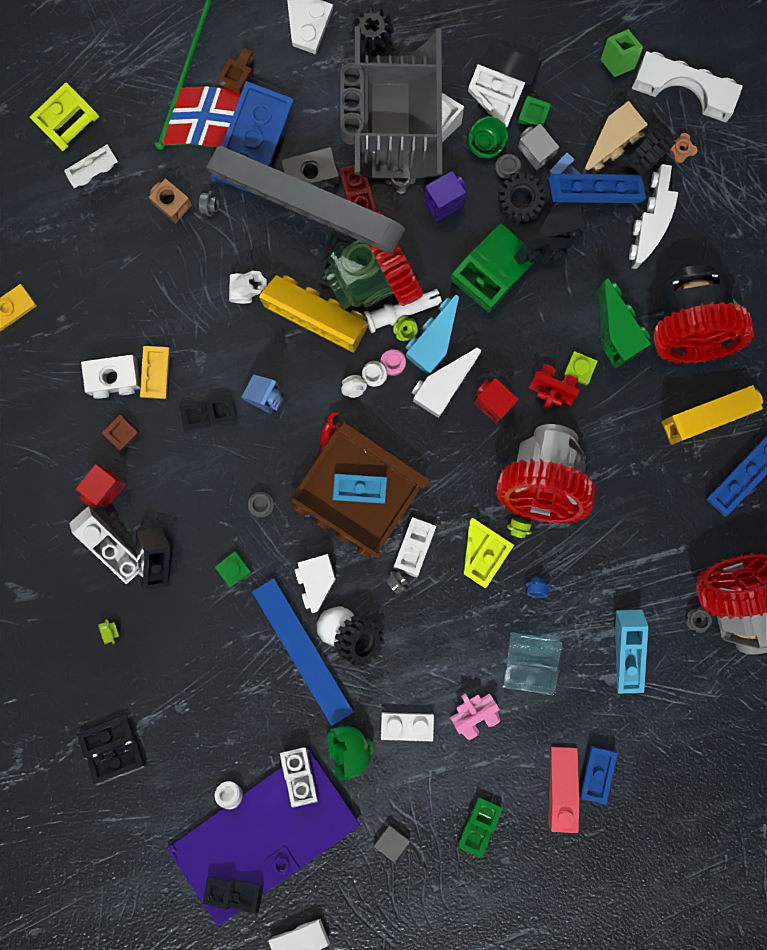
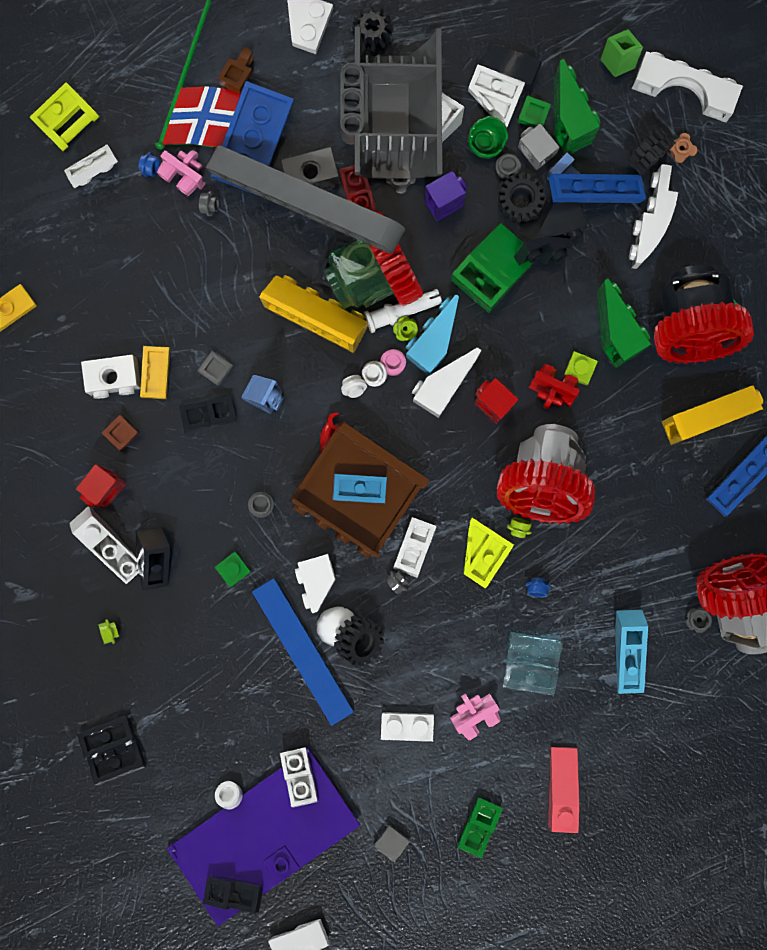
medium nougat brick [149,178,192,224] -> none
white piece [229,271,267,304] -> none
green cylinder [327,726,373,781] -> none
blue plate [579,746,618,805] -> none
tan slope [582,101,648,174] -> none
none -> blue plate [138,152,160,177]
none -> bright pink hips [157,150,205,196]
none -> dark grey tile [198,351,234,387]
none -> green slope [554,59,600,155]

